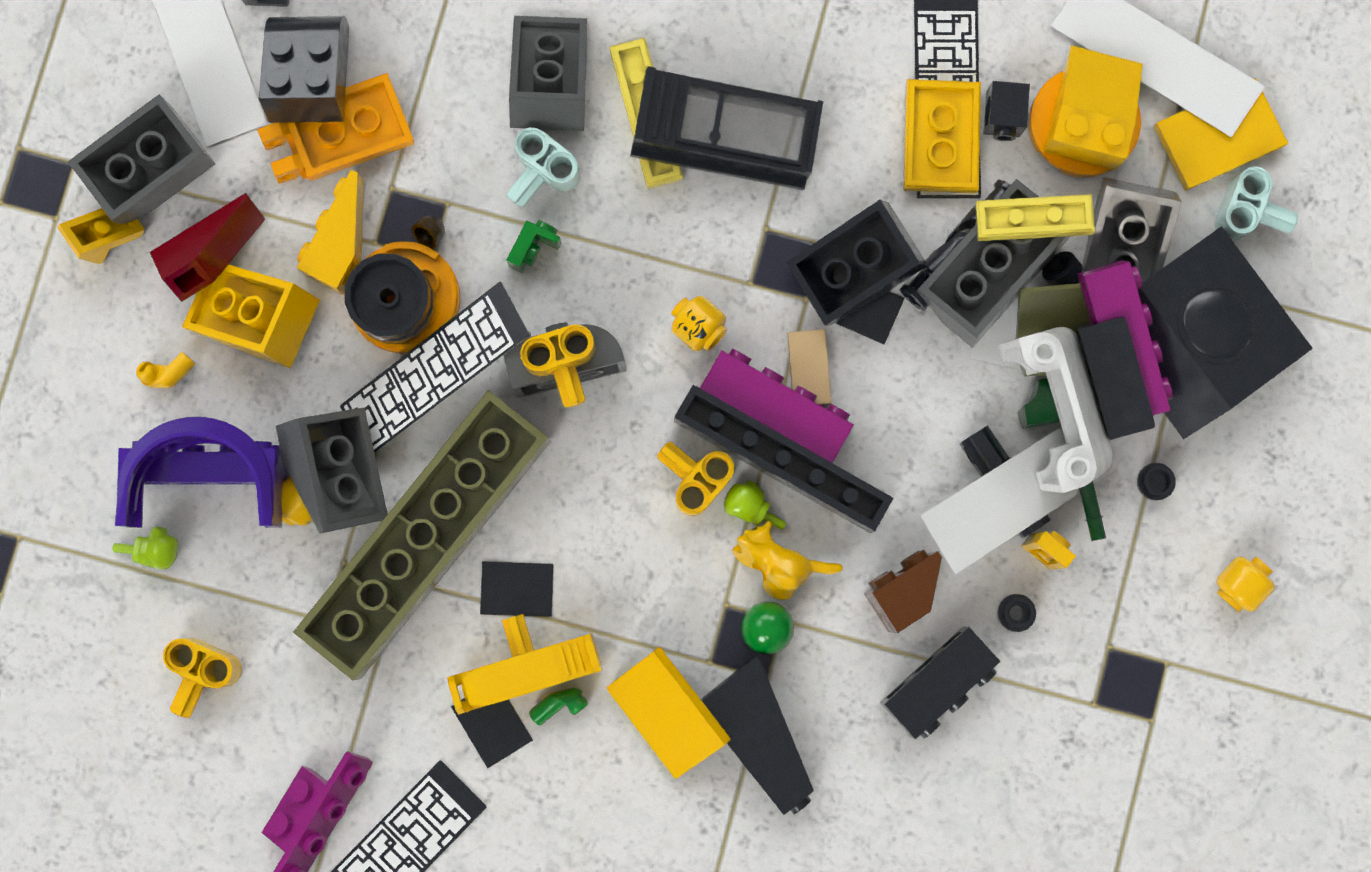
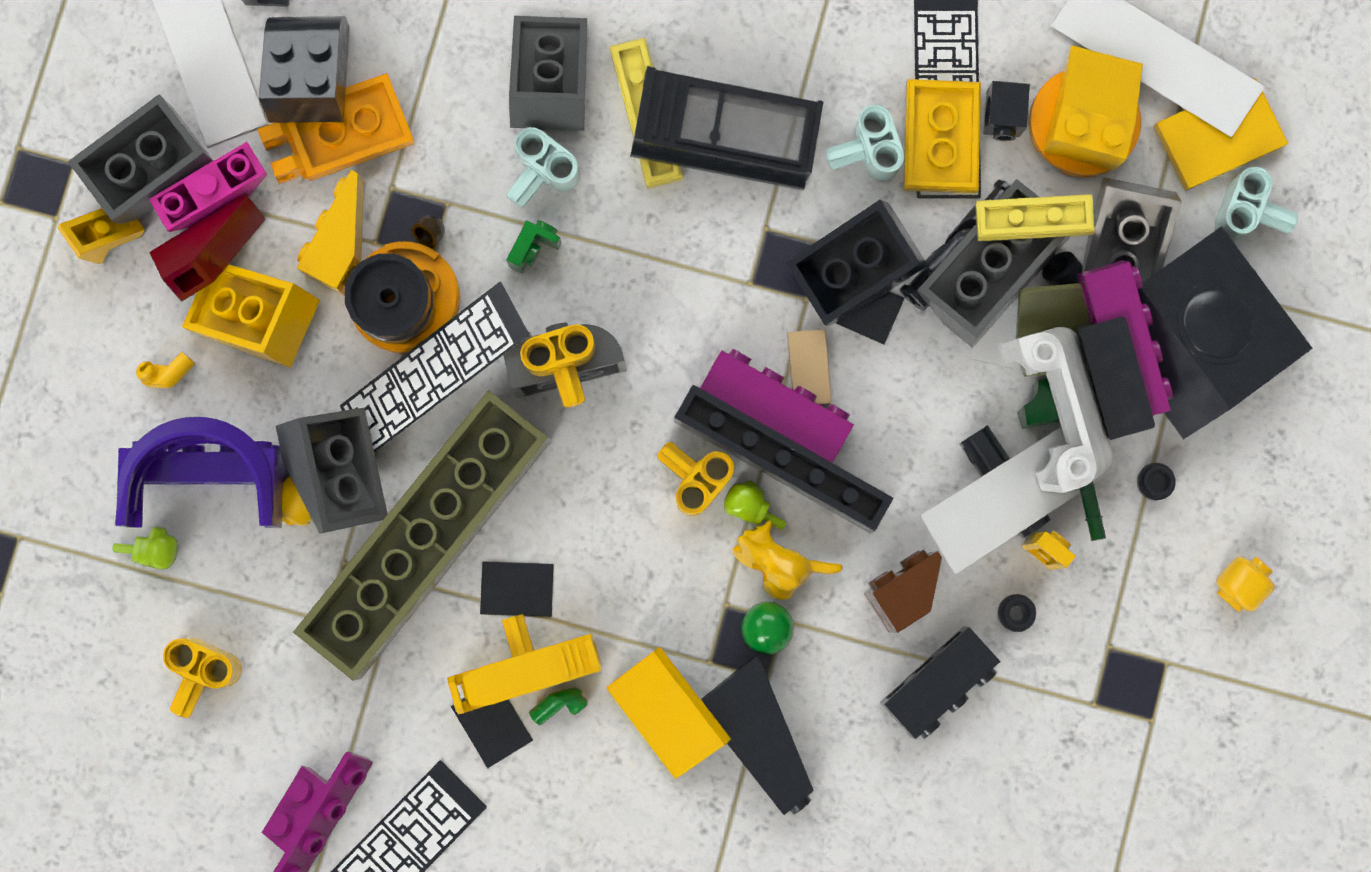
yellow head [671,296,727,351] -> none
none -> dark pink slope [149,142,267,232]
none -> light aqua beam [825,105,904,182]

